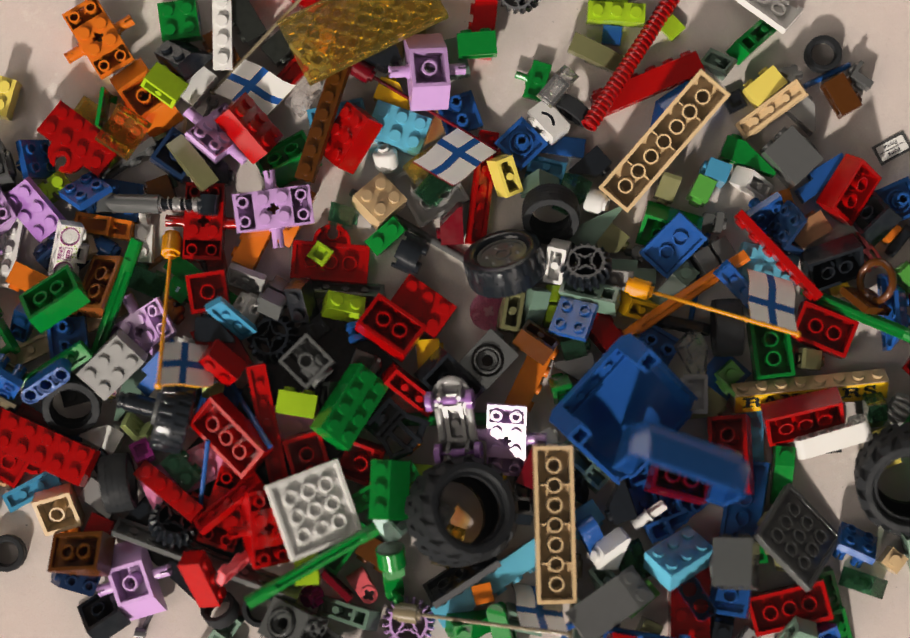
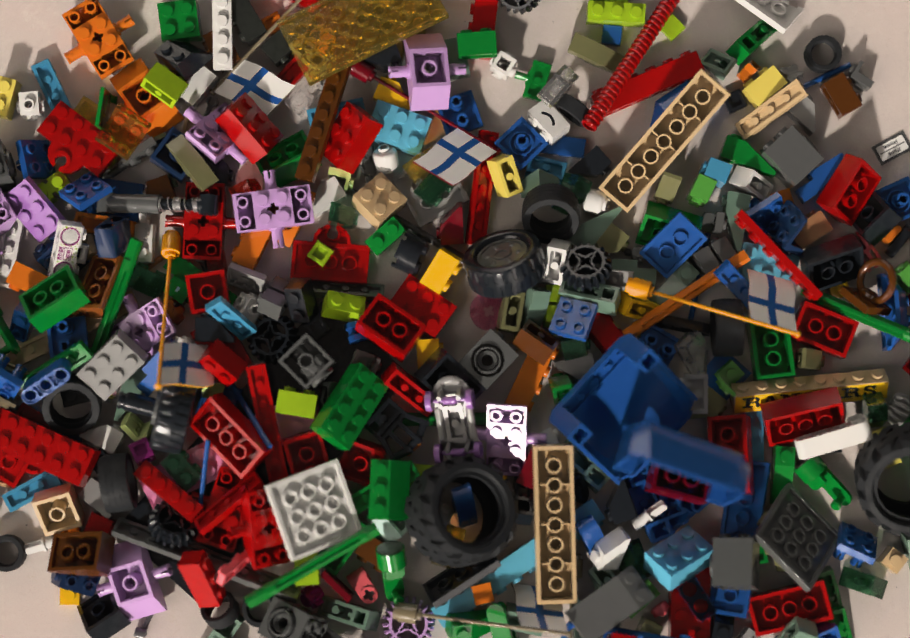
none -> white brick [16,91,46,121]
none -> white axle [24,536,53,555]
none -> dark azure plate [31,59,73,110]
none -> yellow plate [60,588,81,605]
none -> dark blue piece [94,215,131,258]
none -> clear red bracket [228,178,261,196]
none -> orange tile [261,11,285,37]
none -> white slope [313,176,348,218]
none -> yellowish green bracket [328,166,355,193]
none -> dark grey piece [359,146,377,182]
none -> yellow brick [420,247,463,294]
none -> blue slope [451,483,478,529]
none -> white brick [489,50,518,80]
none -> coral tile [651,600,670,618]
none -> sand green slope [720,191,751,253]
none -> orange piece [737,59,761,83]
none -> green piece [794,456,852,511]

